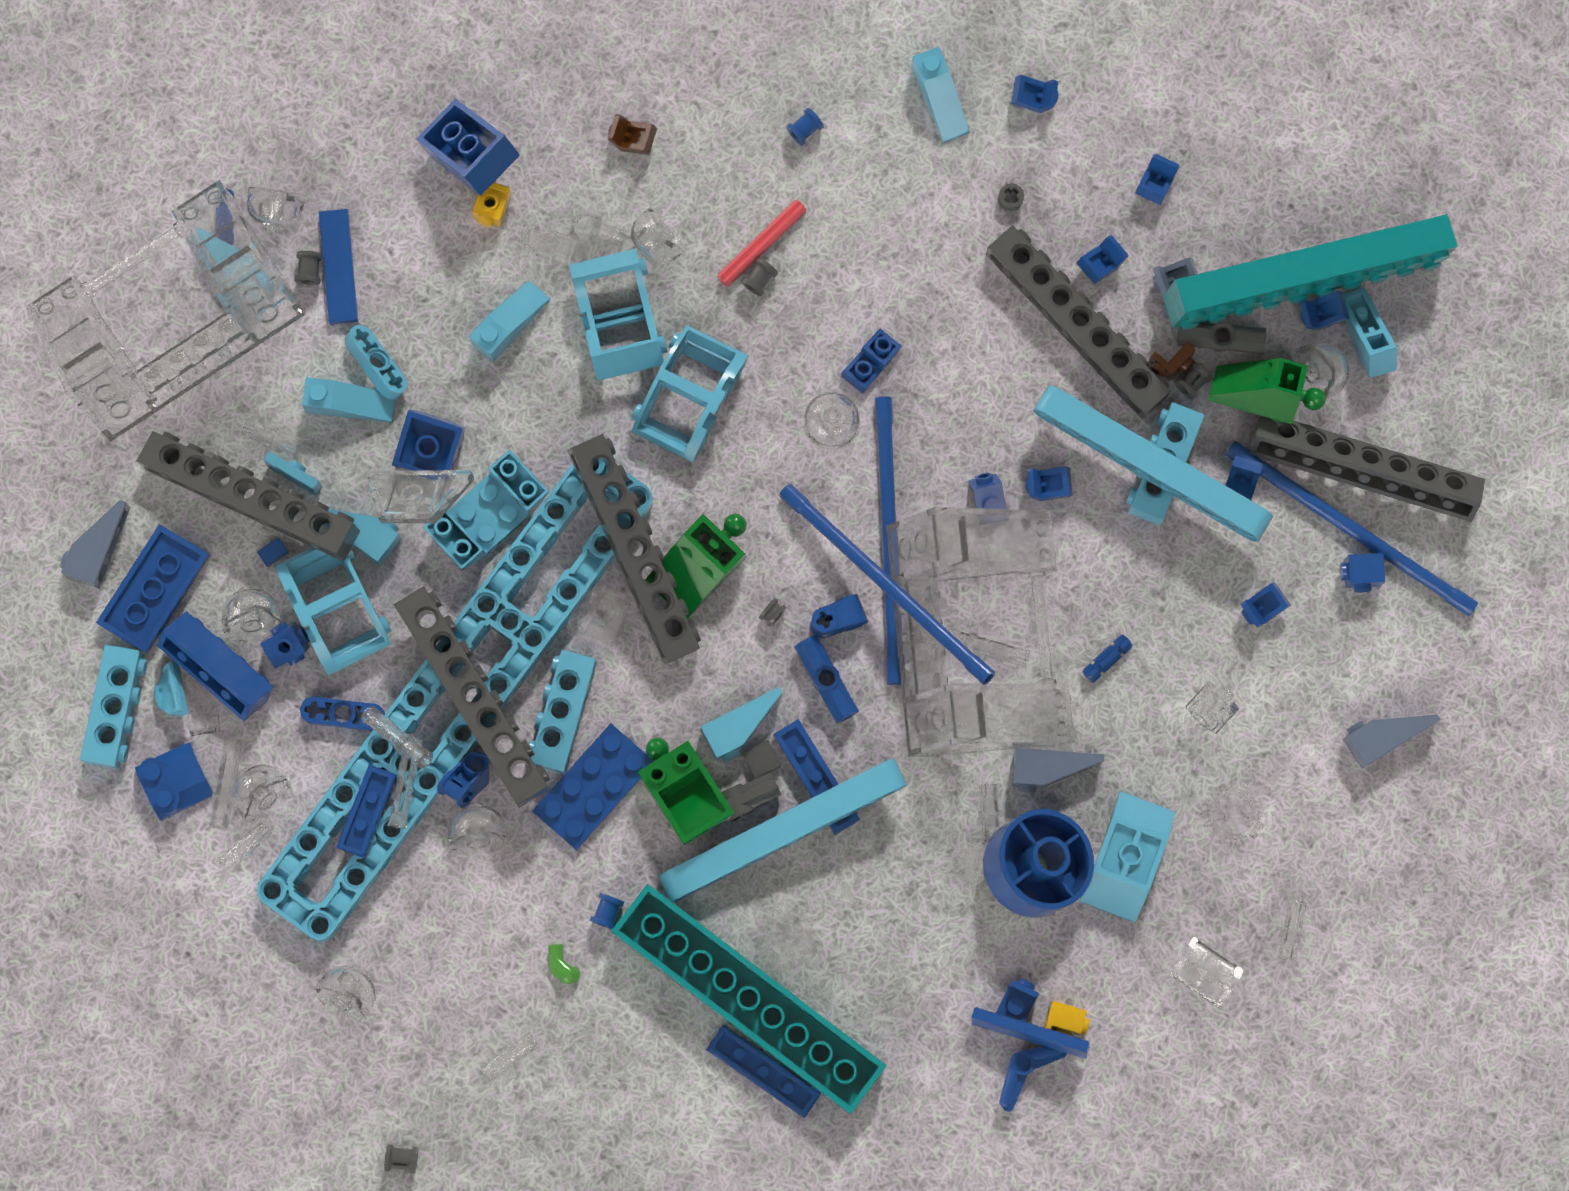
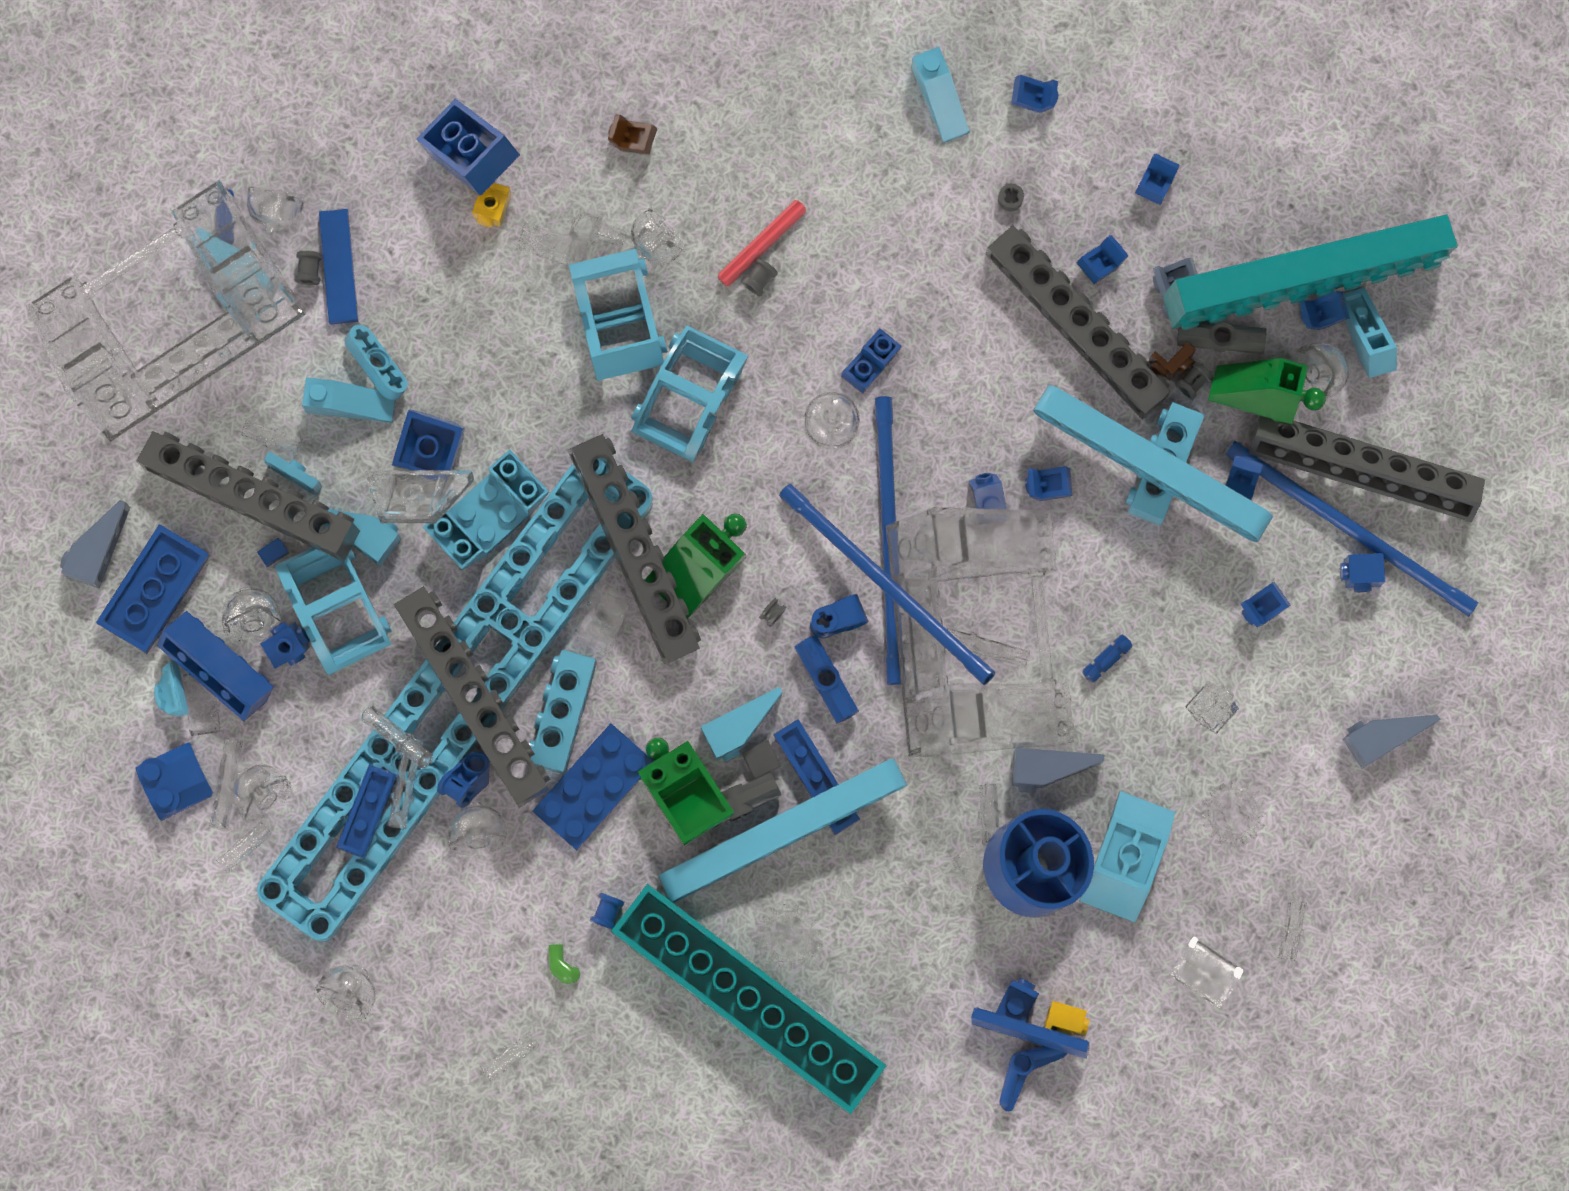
medium azure brick [80,644,147,769] -> none
blue beam [300,697,385,731] -> none
dark grey bush [384,1144,418,1174] -> none
medium azure slope [469,280,550,362] -> none
blue tile [706,1025,821,1118] -> none
blue bush [786,108,824,146] -> none

